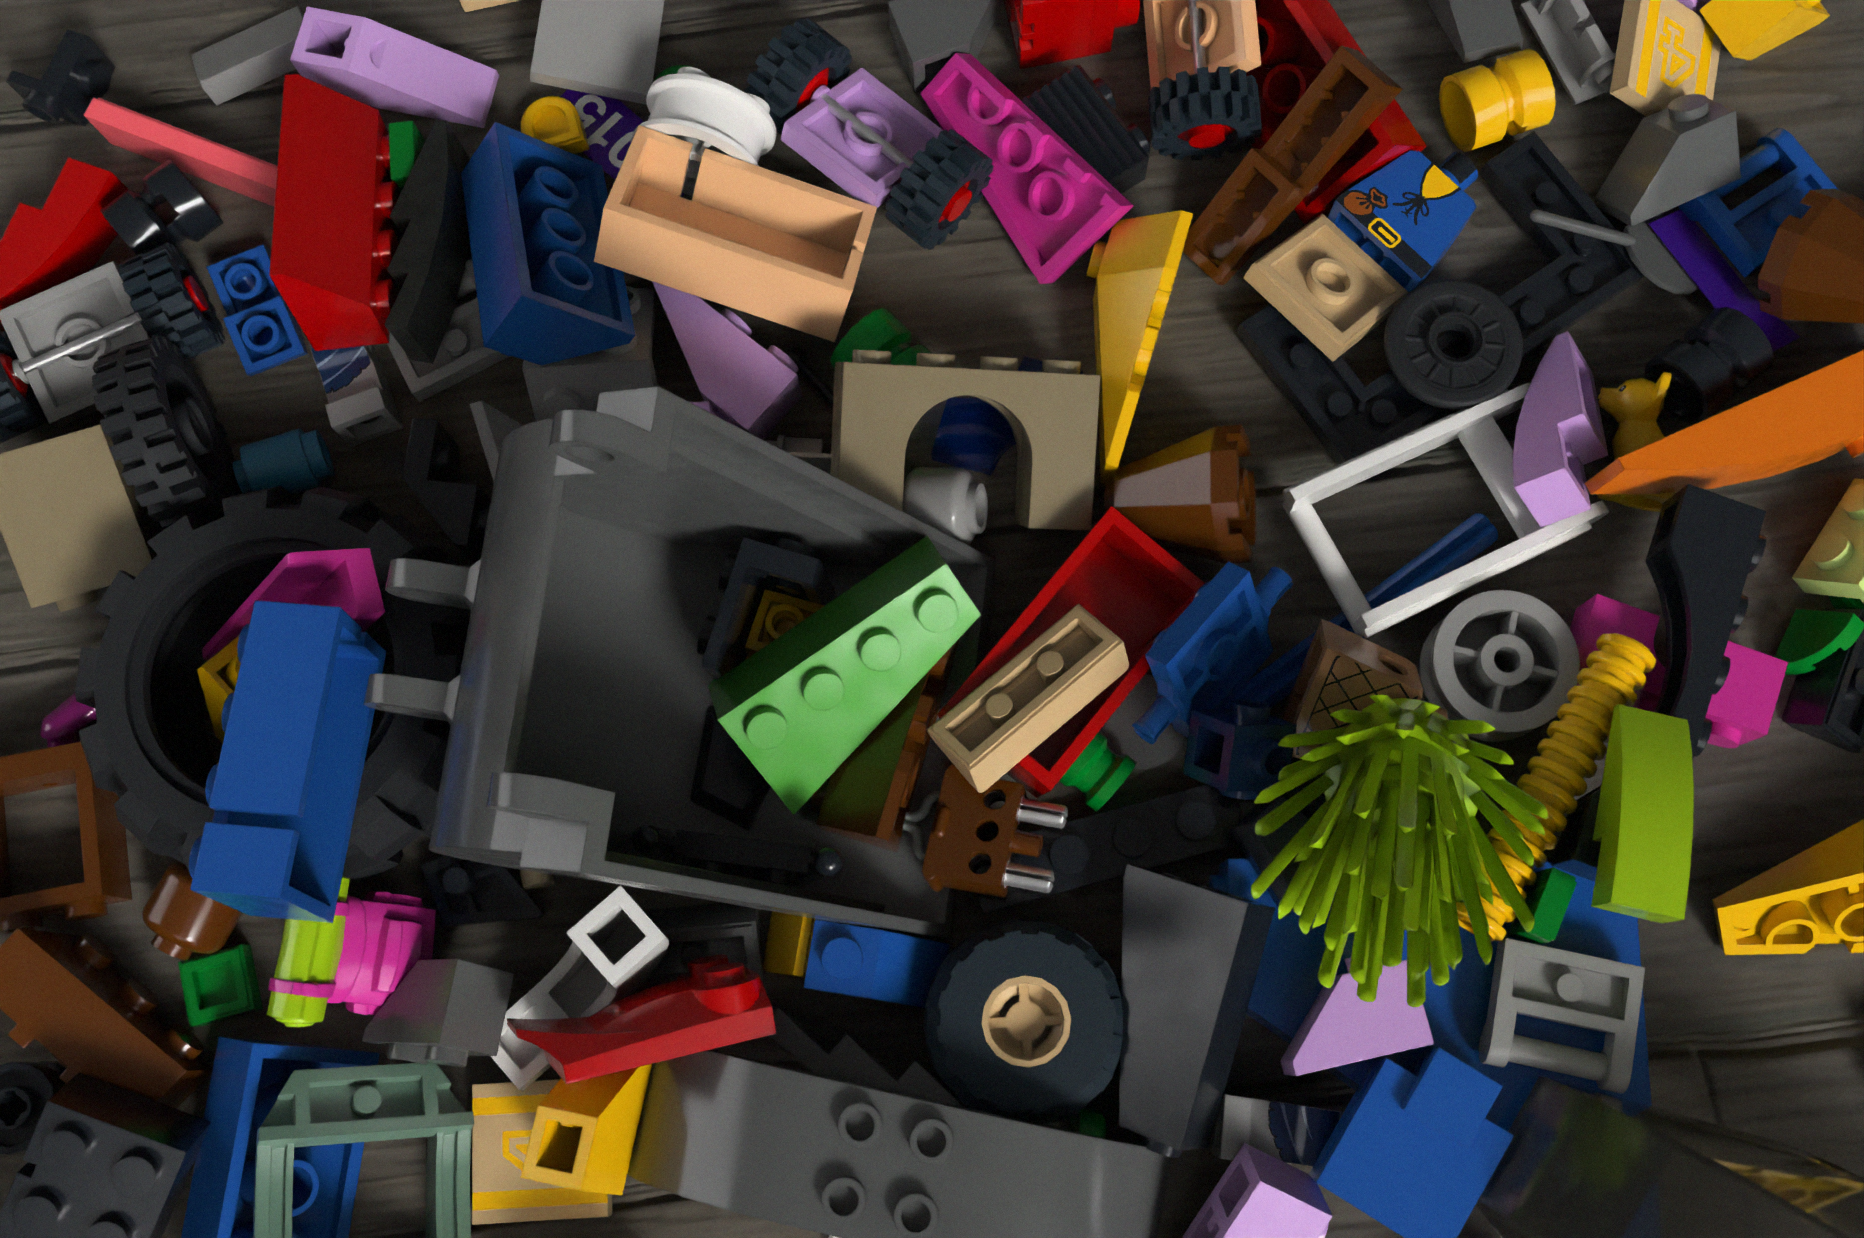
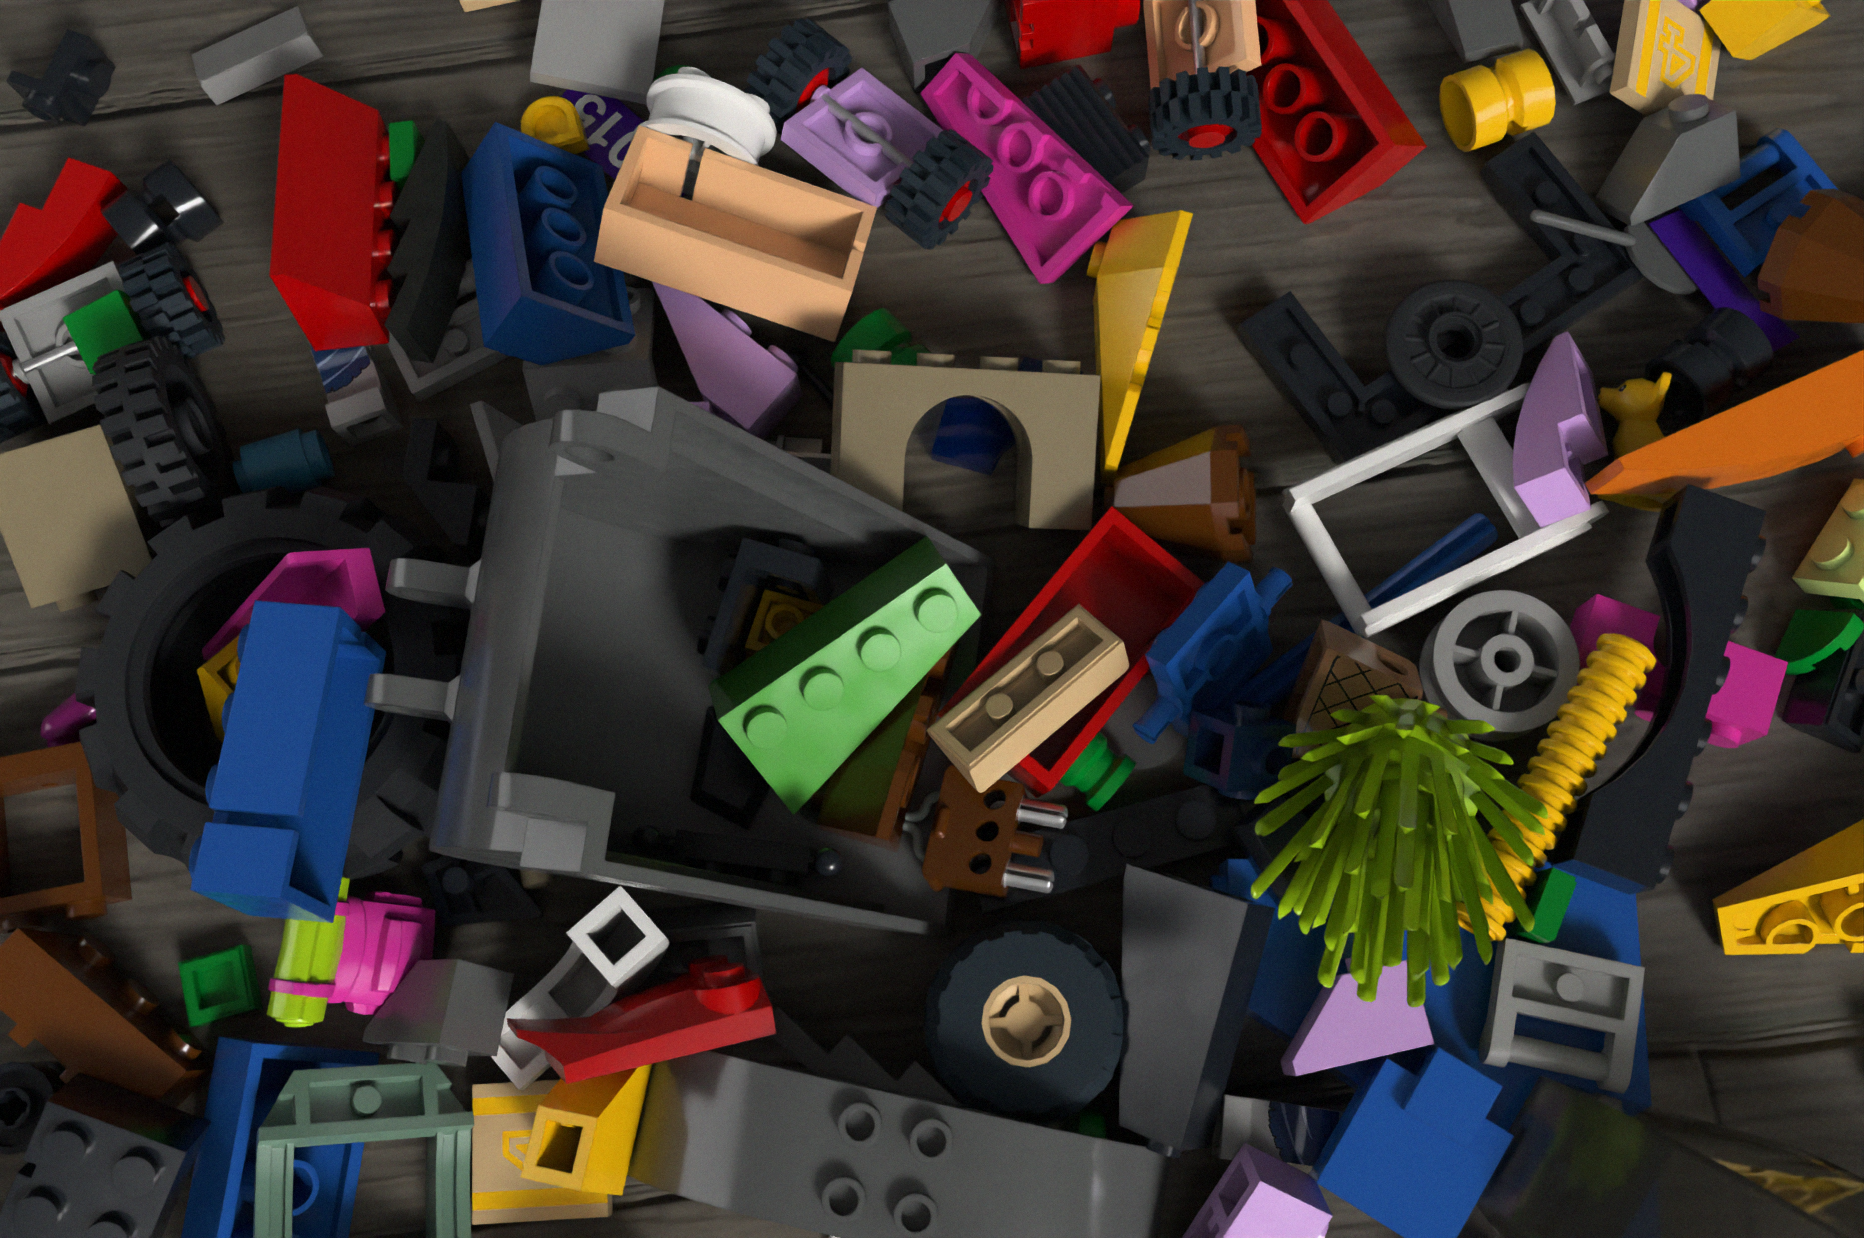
coral tile [84,98,278,207] -> none
reddish brown head [142,863,243,960] -> none
blue slope [207,244,308,377] -> none
lavender slope [290,7,499,128] -> none
yellow slope [763,911,819,978] -> none
blue slope [804,920,950,1008] -> none
light grey head [902,467,988,545] -> none
reddish brown slope [1183,46,1403,285] -> none
tan tile [1243,213,1408,362] -> none
blue torso [1328,150,1478,293] -> none
lime slope [1591,704,1694,923] -> none
none -> green tile [62,289,150,375]

